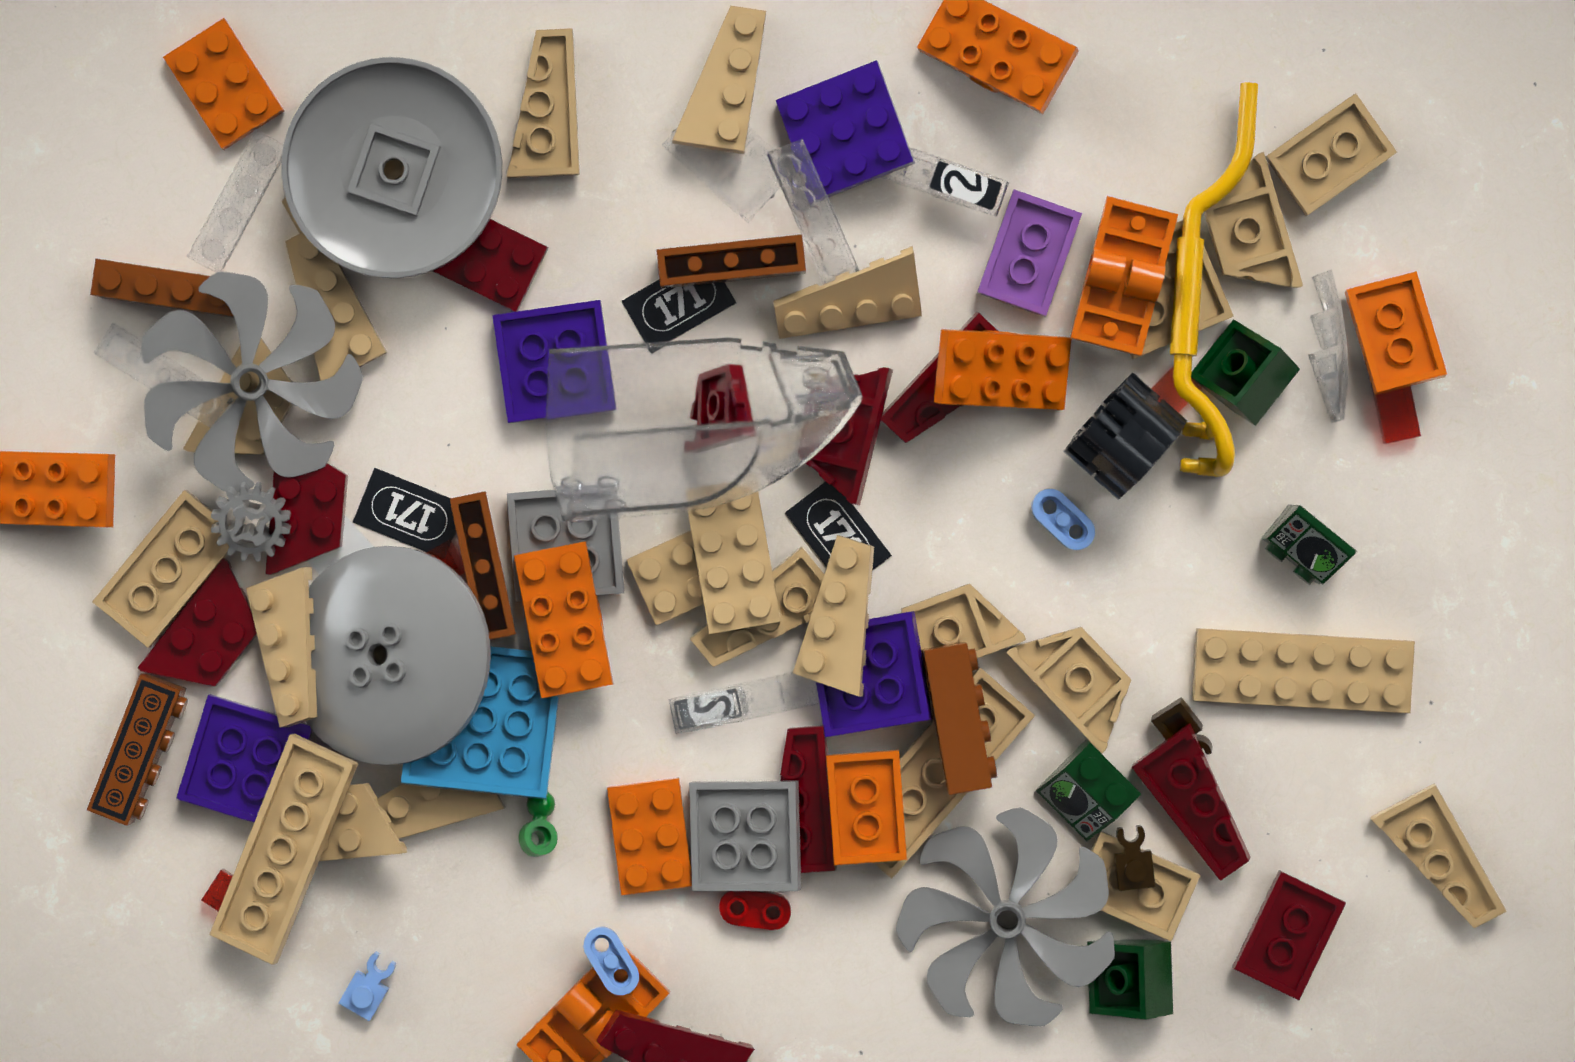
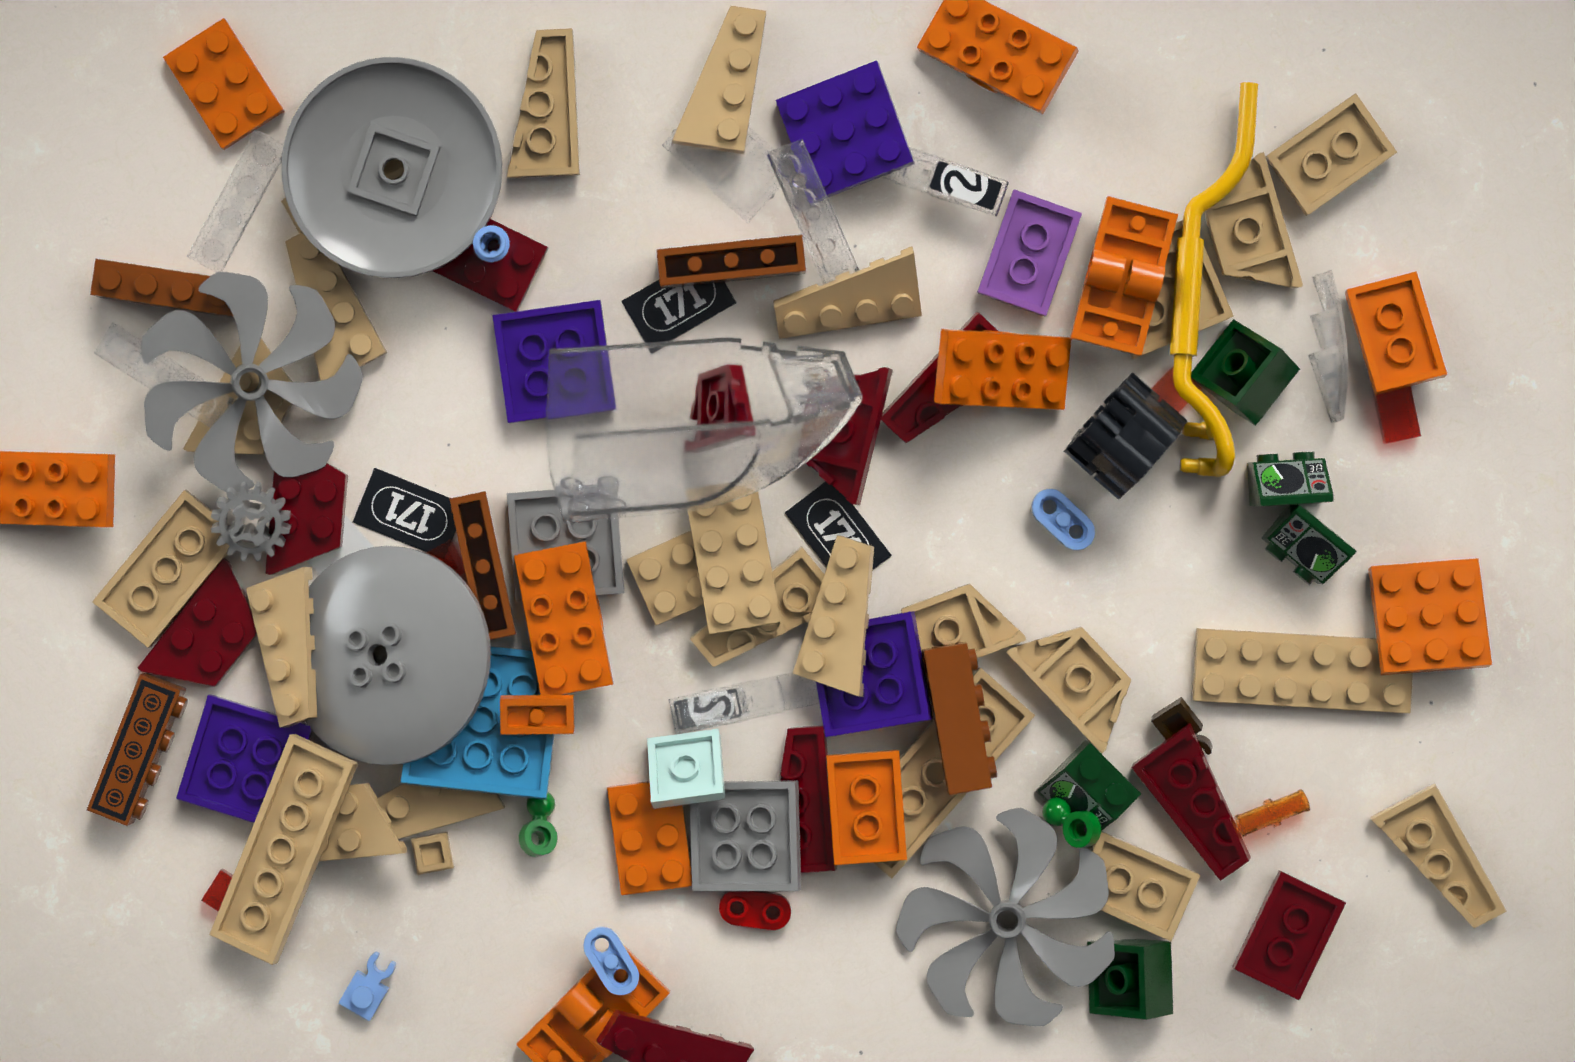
dark brown plate [1114,825,1156,891] -> none
none -> tan tile [411,831,454,875]
none -> light blue cone [473,225,510,262]
none -> orange plate [500,695,574,735]
none -> light aqua plate [647,729,725,809]
none -> green plate [1042,797,1101,848]
none -> clear orange pin [1234,789,1310,837]
none -> slope [1247,452,1334,506]
none -> orange plate [1368,558,1492,675]

